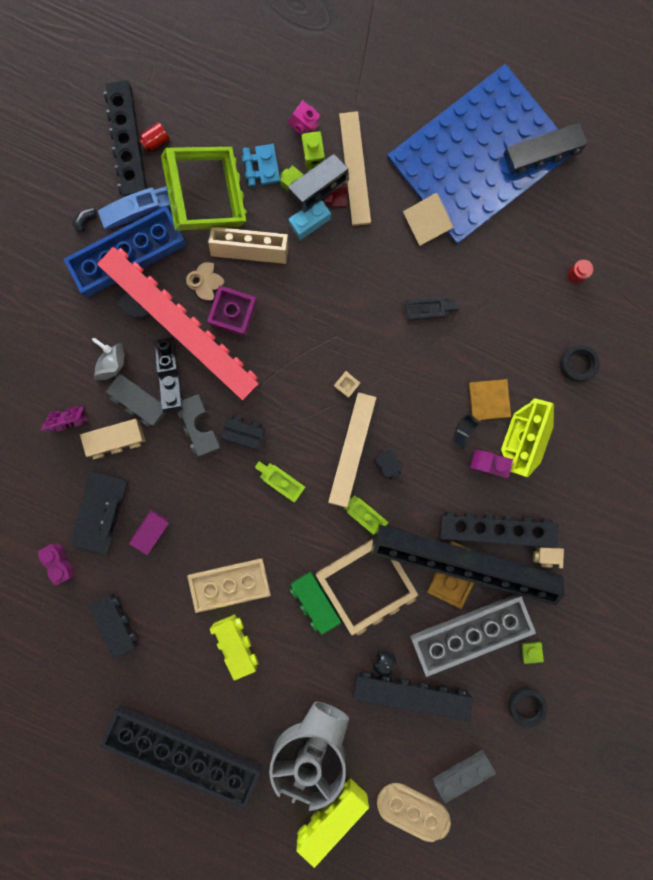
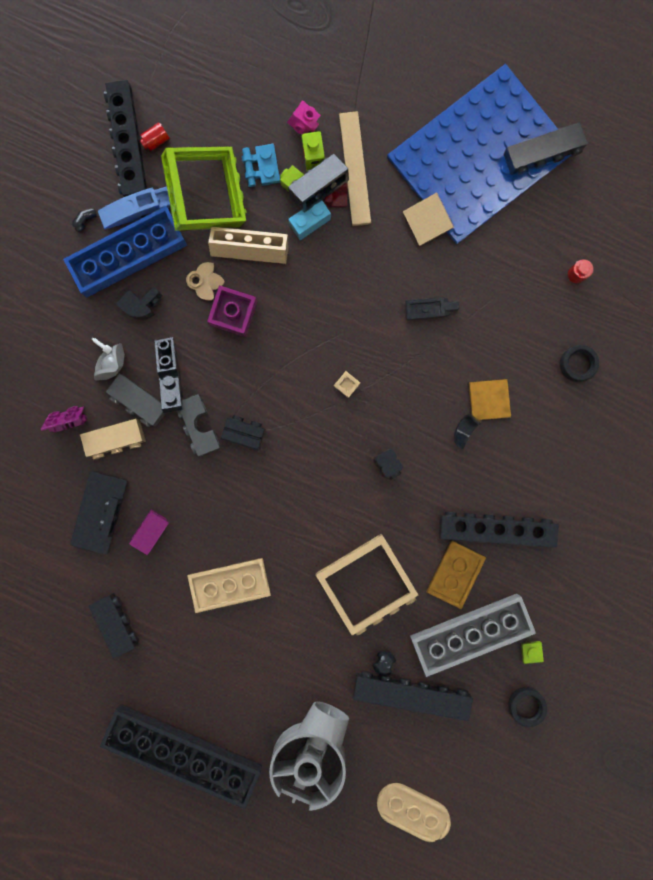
magenta brick [38,543,75,586] -> none
coral brick [97,247,259,400] -> none
neon yellow wedge [209,614,259,680] -> none
lime hinge [255,461,305,503] -> none
green brick [290,571,341,635] -> none
neon yellow brick [297,778,369,868] -> none
tan tile [328,392,376,508] -> none
lime hinge [344,495,389,535] -> none
black brick [371,524,565,605] -> none
dark grey brick [433,749,496,803] -> none
magenta brick [470,450,513,478] -> none
neon yellow wedge [501,399,554,477] -> none
tan brick [533,546,564,568] -> none

